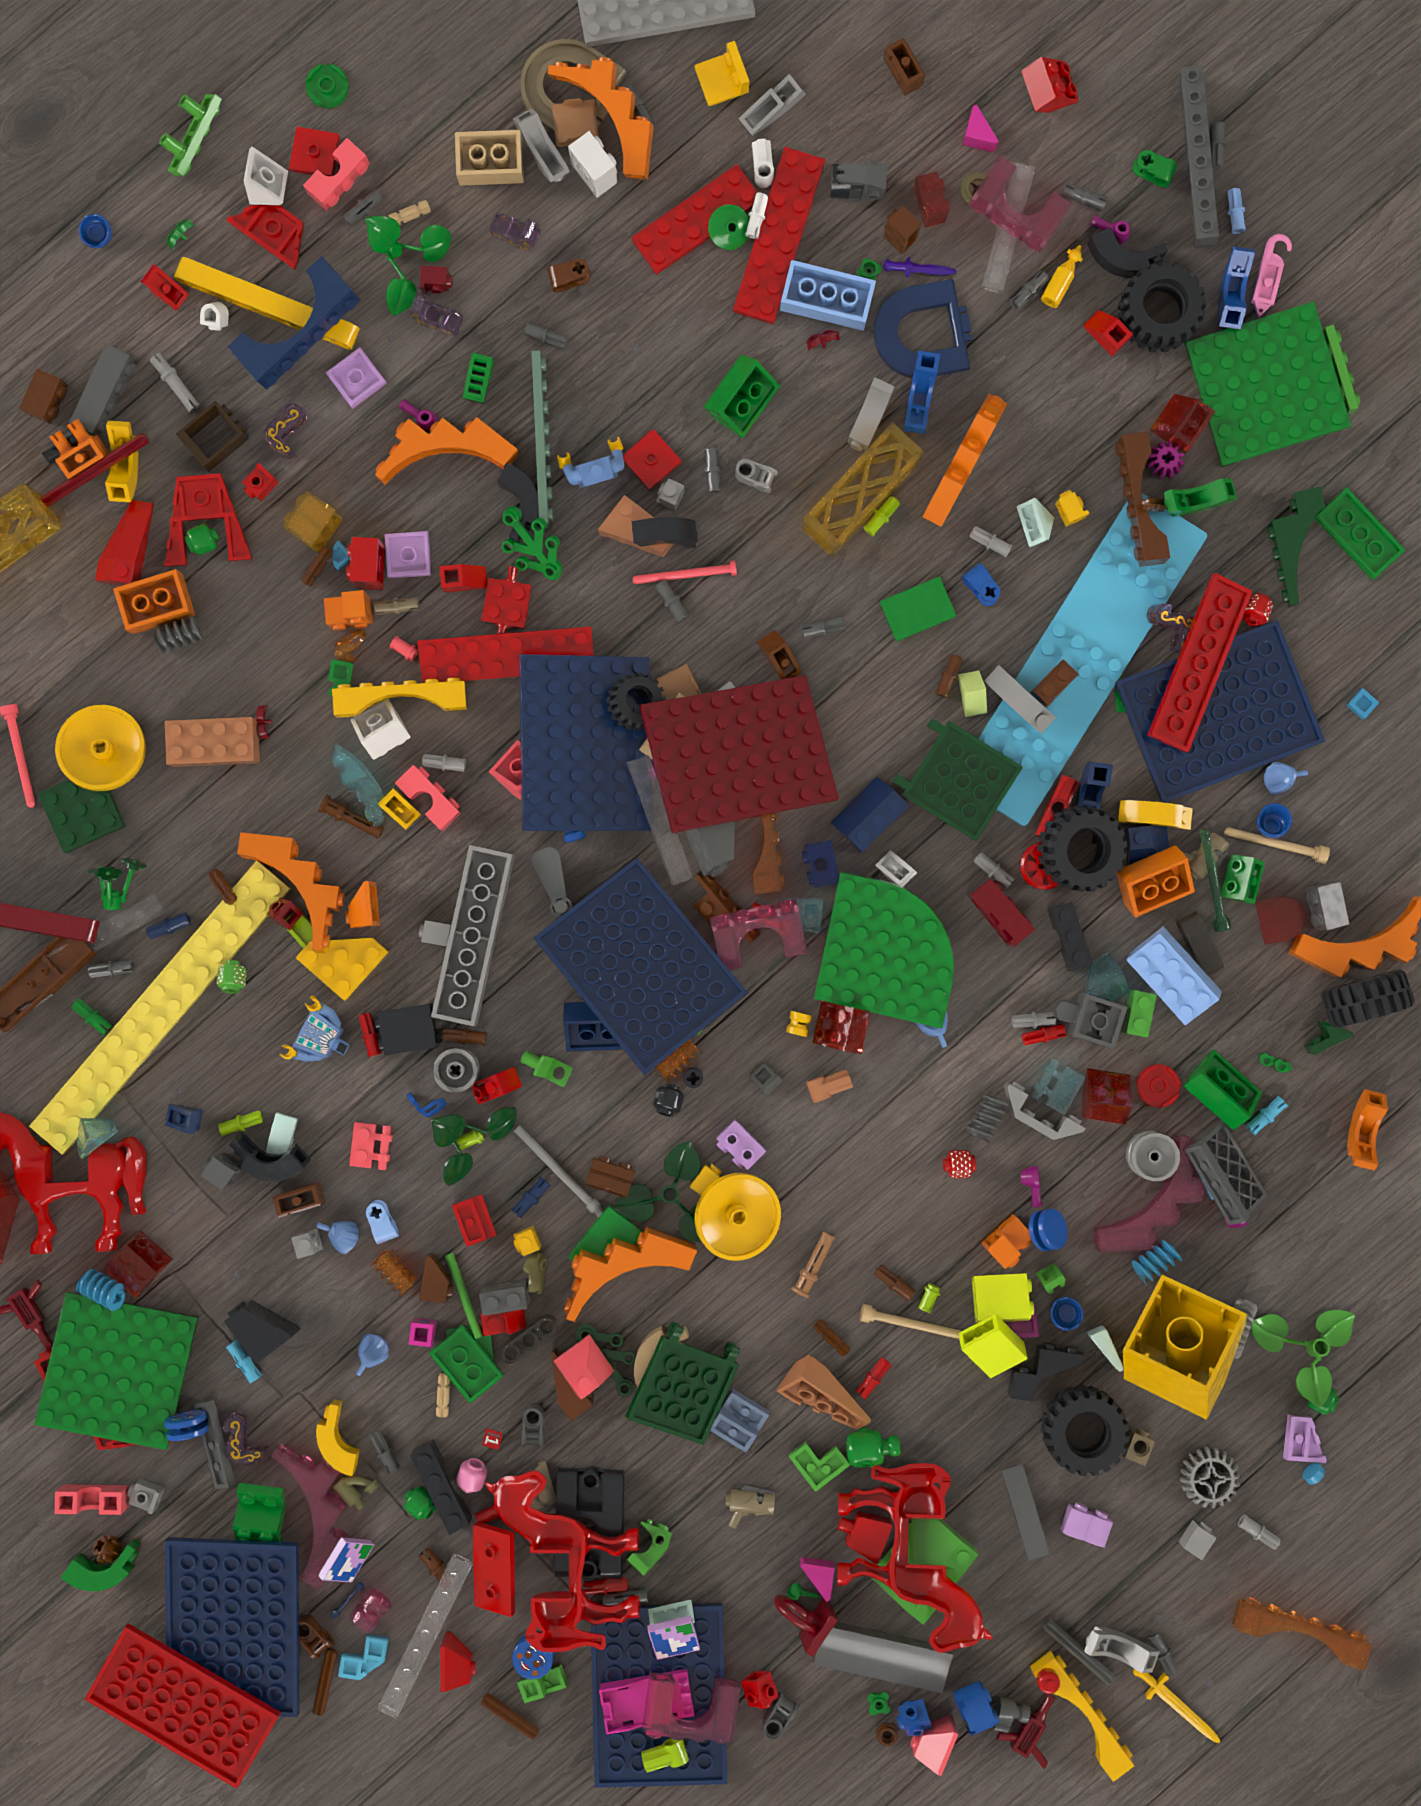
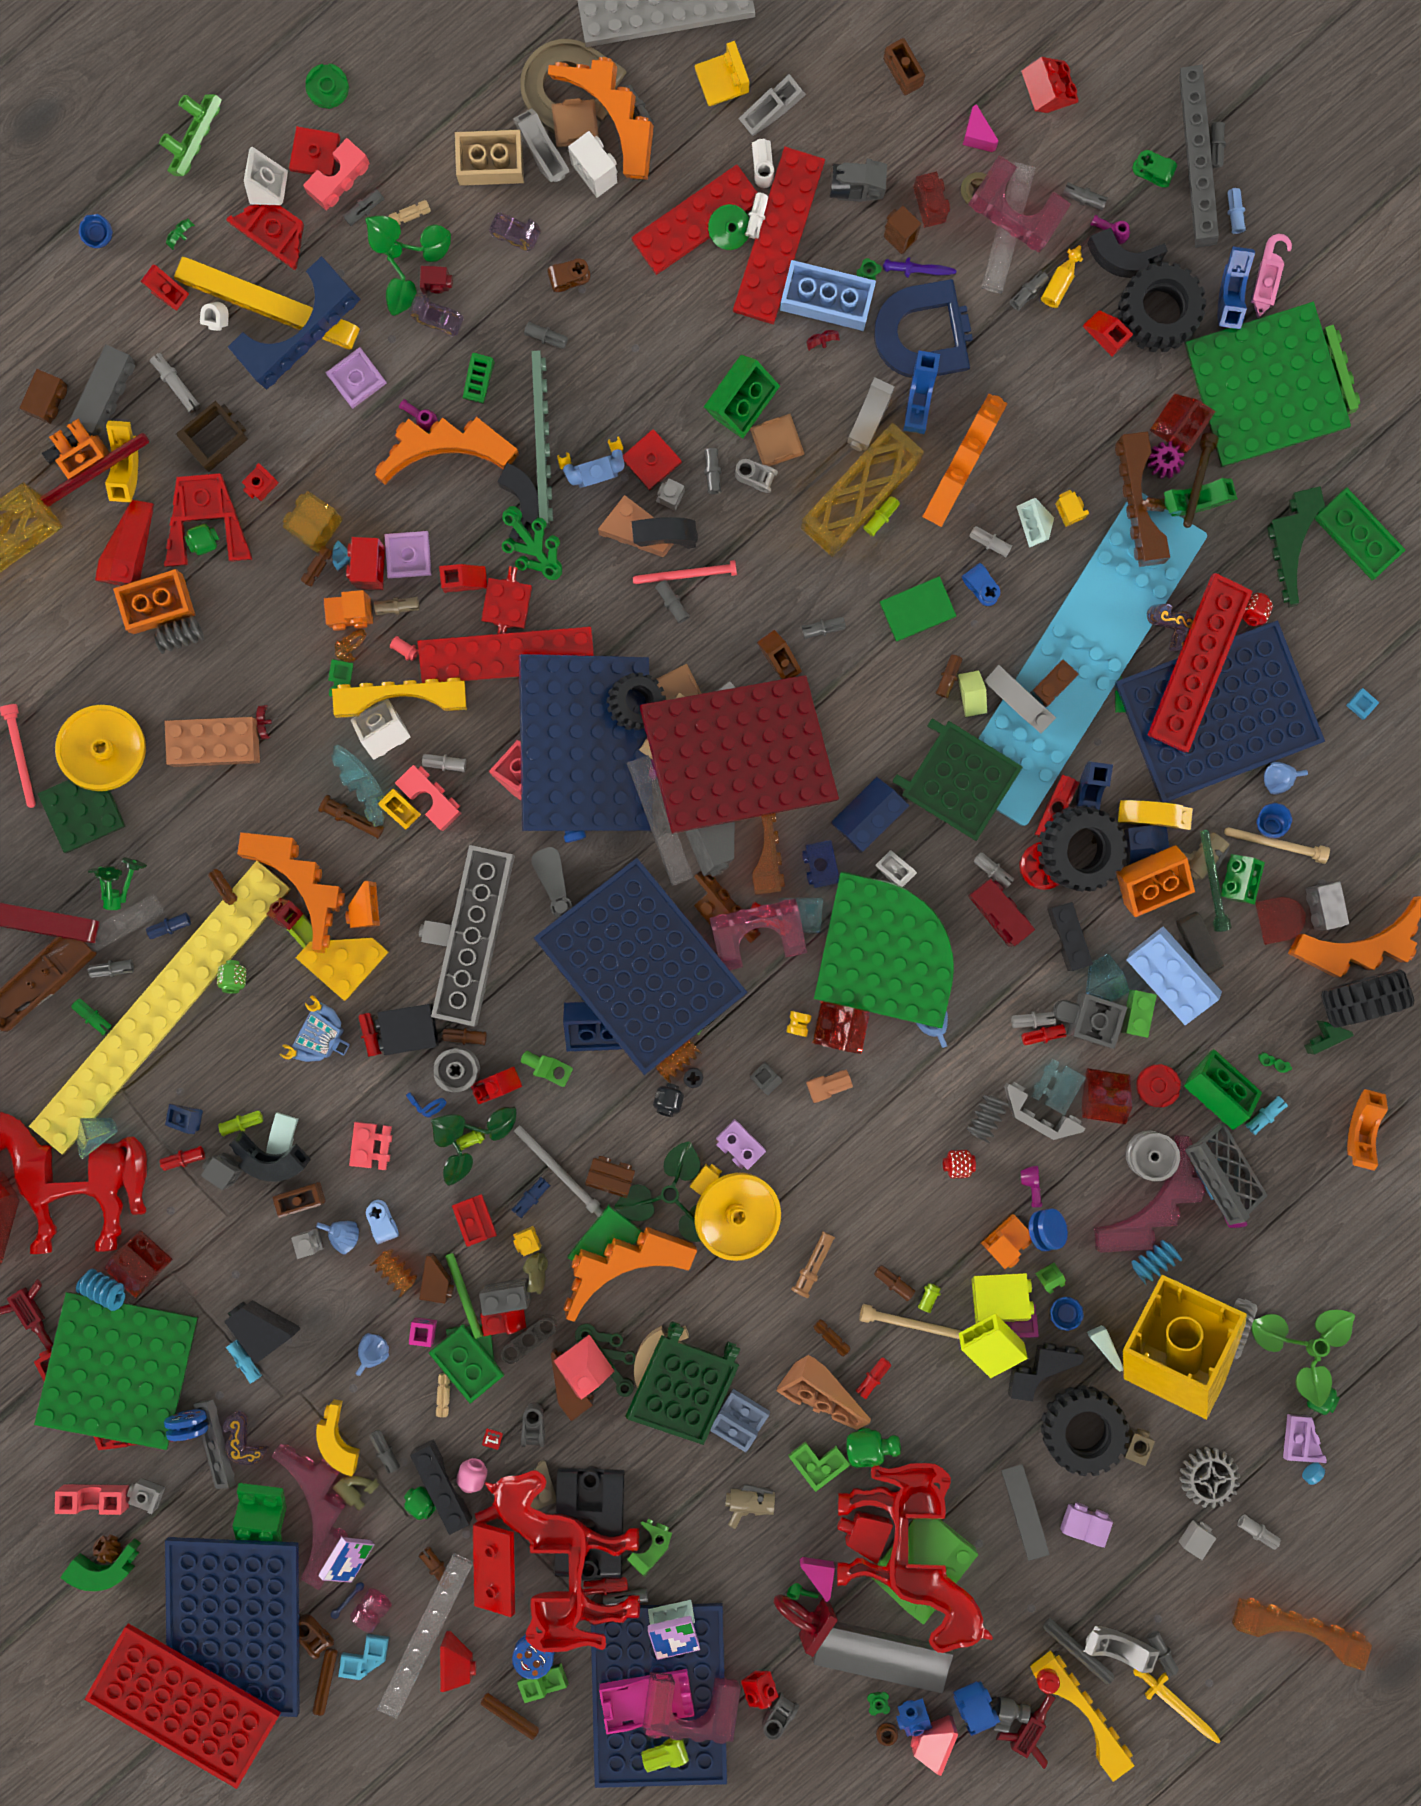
animal [265,403,307,460] -> none
none -> red axle [160,1146,205,1171]
none -> medium nougat piece [750,414,804,467]
none -> dark brown piece [1183,433,1219,528]

